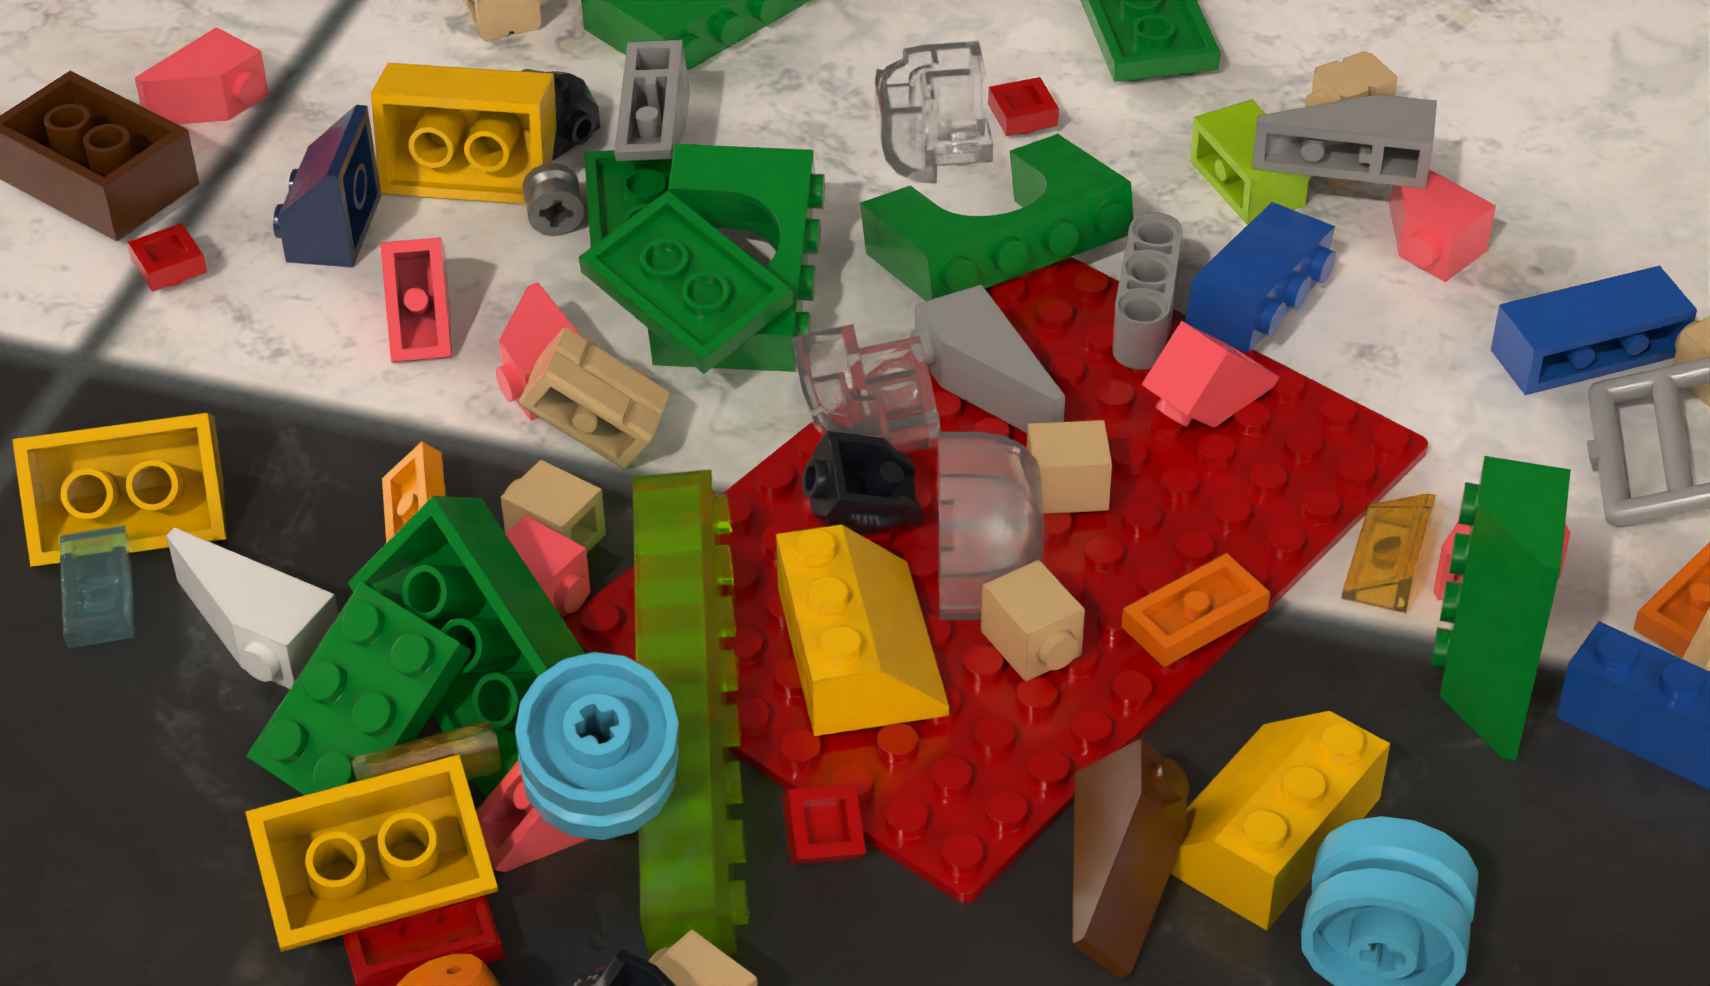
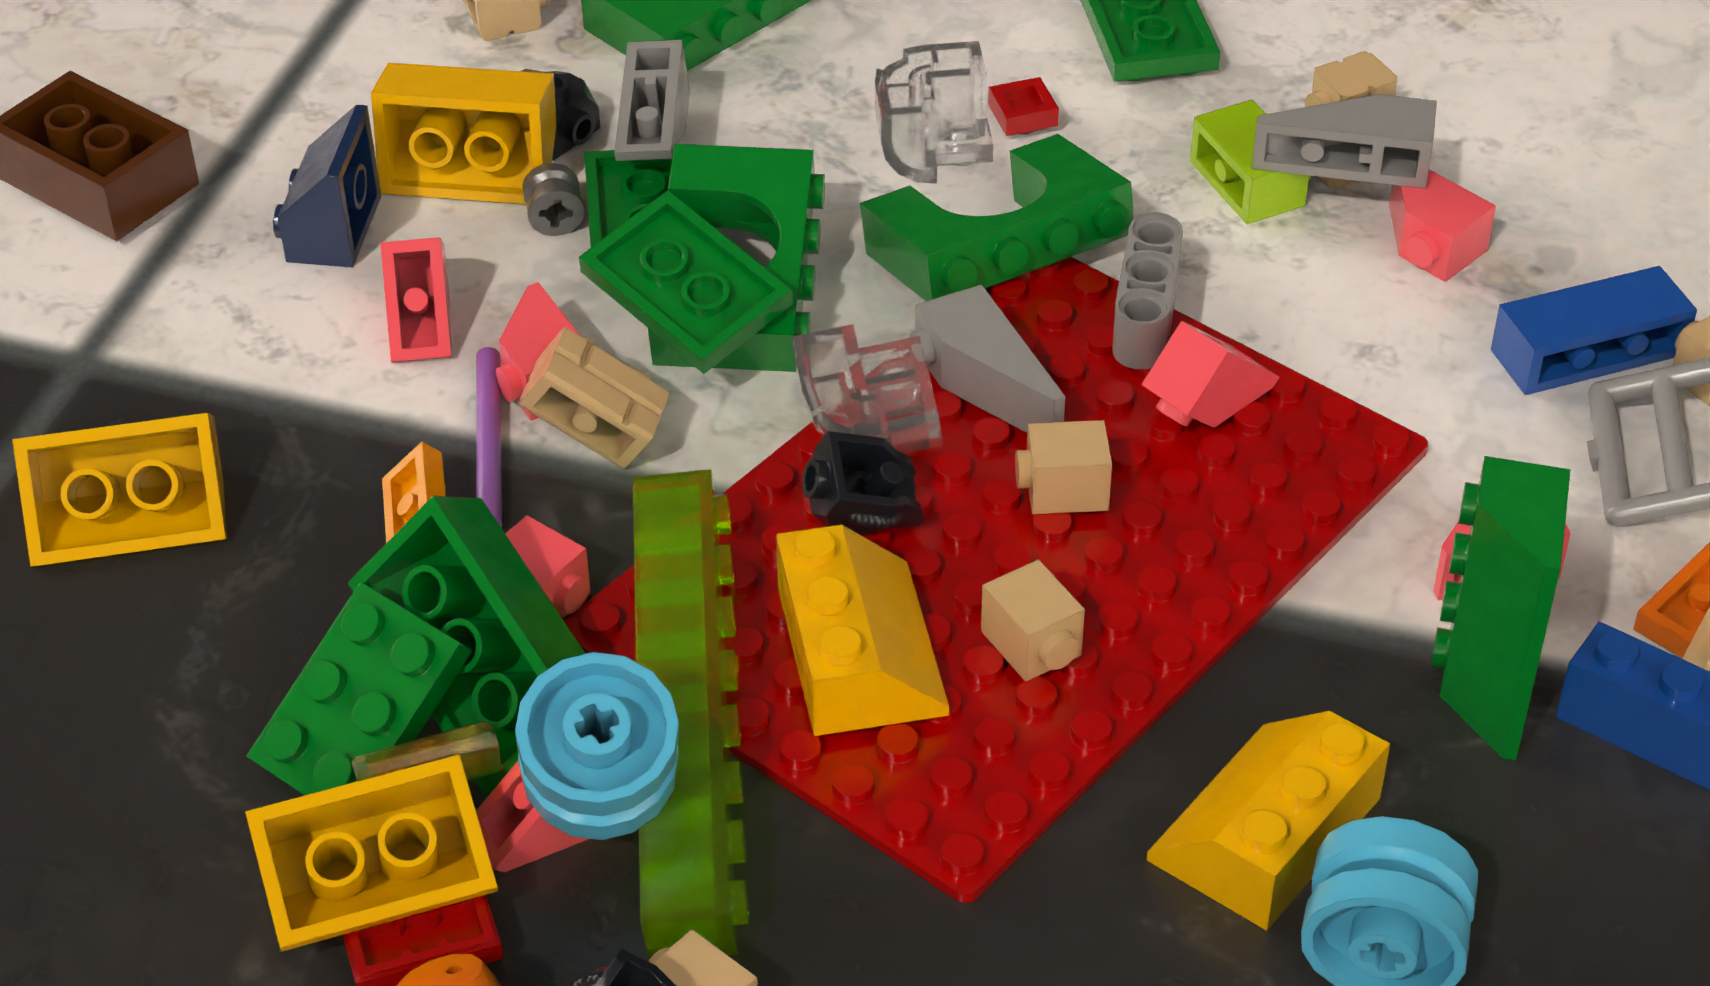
clear light blue plate [60,525,135,648] -> none
red plate [127,223,207,292] -> none
coral slope [134,27,269,124] -> none
white slope [166,527,338,689] -> none
tan brick [501,460,606,553] -> none
red plate [782,784,866,866] -> none
clear brick [937,432,1045,620] -> none
reddish brown slope [1072,738,1189,979] -> none
orange plate [1122,553,1270,667] -> none
blue brick [1185,202,1336,353] -> none
clear yellow slope [1341,493,1436,613] -> none
none -> medium lavender bar [476,347,502,527]

